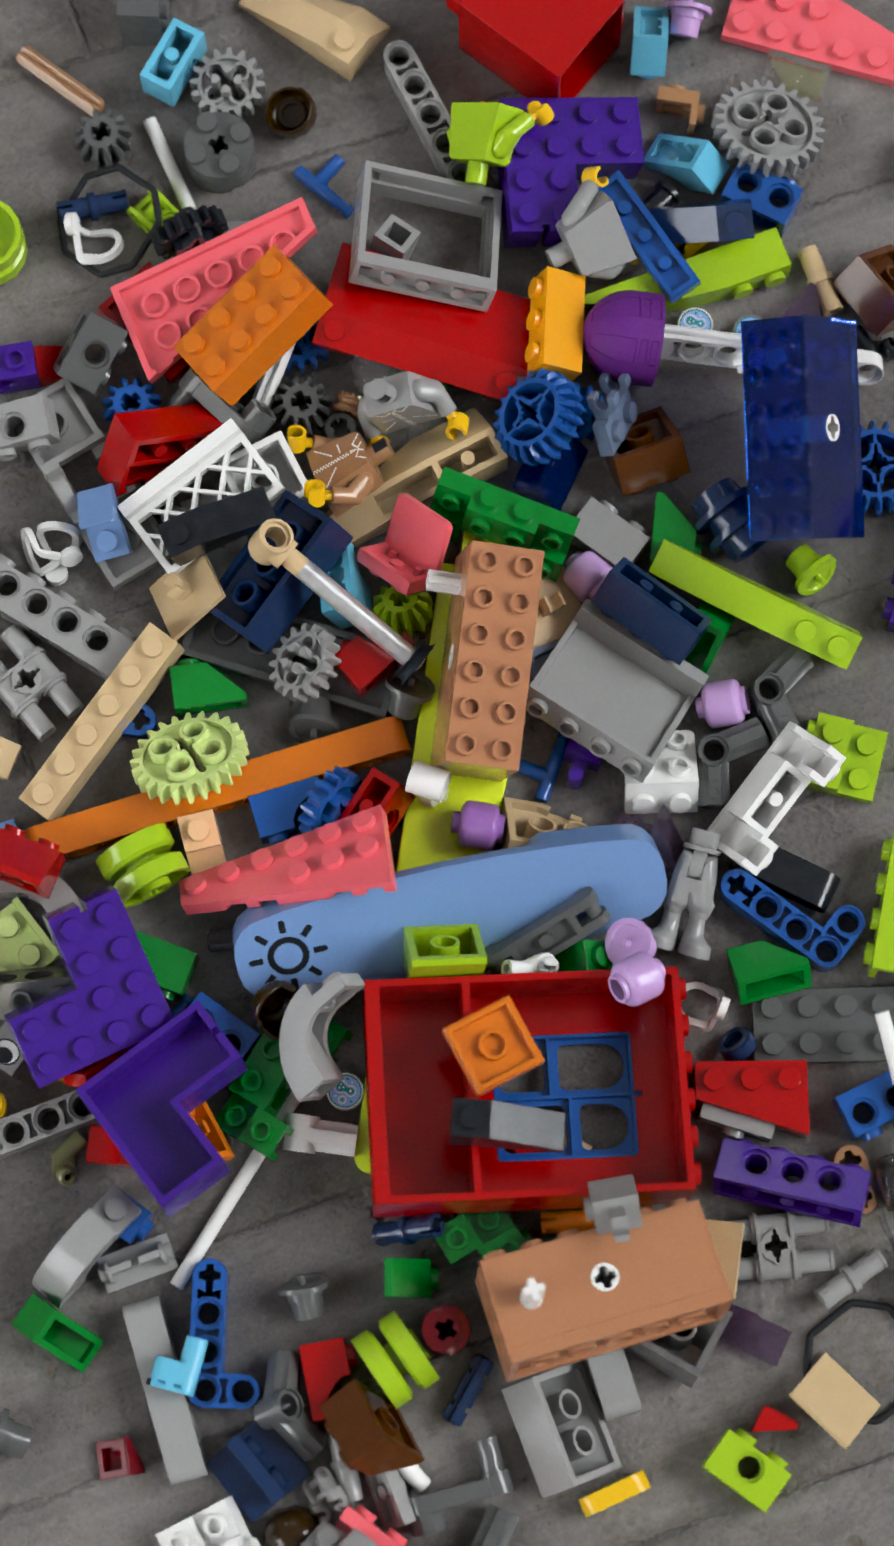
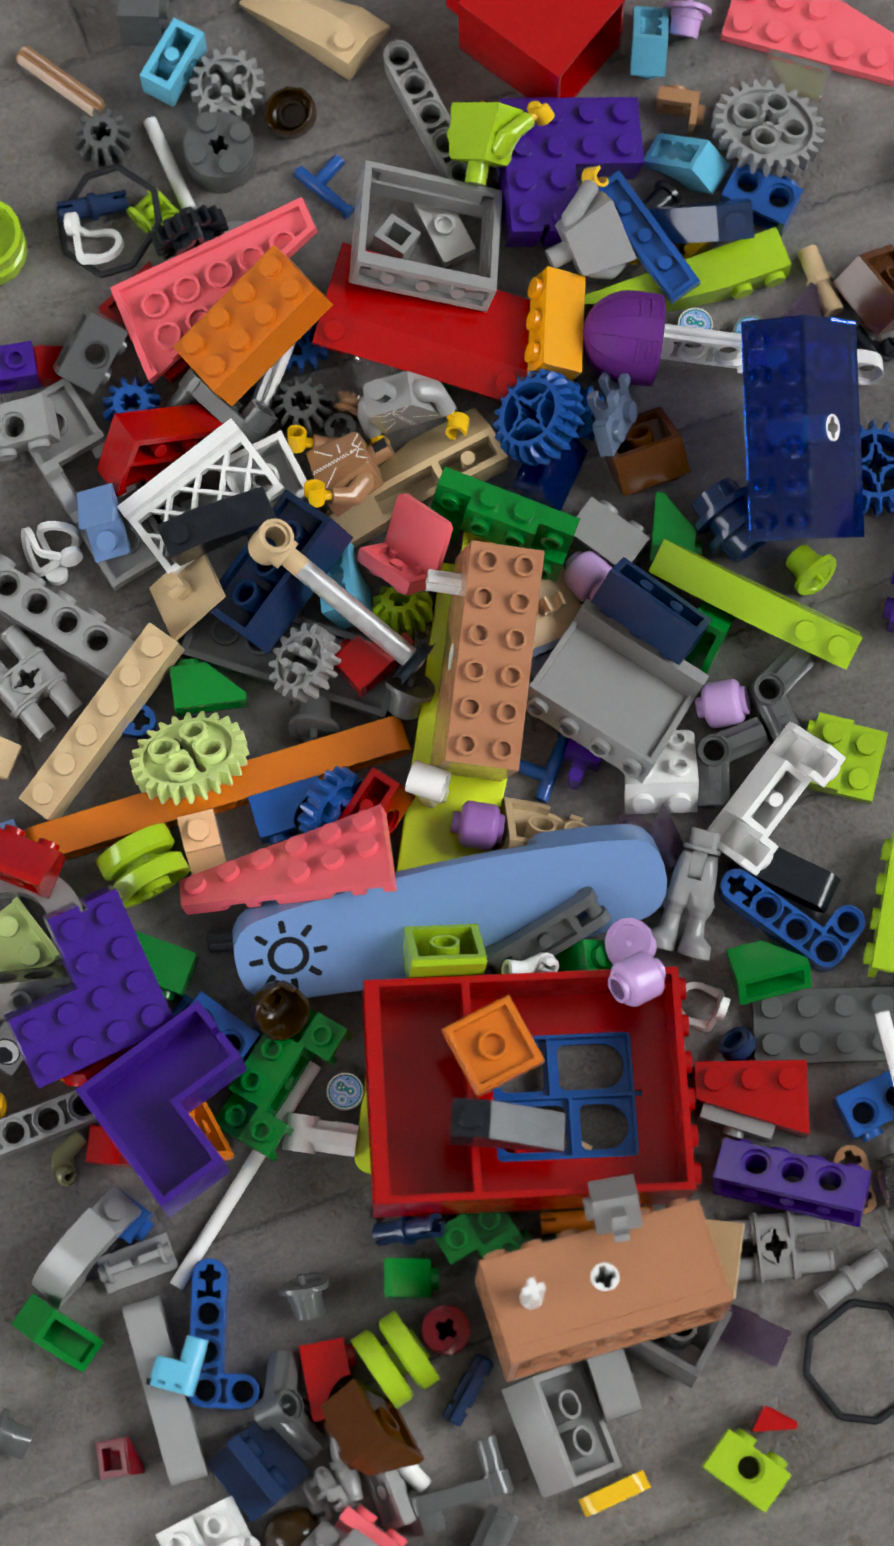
light grey arch [279,972,365,1102] -> none
tan piece [789,1352,881,1449] -> none
none -> white plate [414,203,476,268]

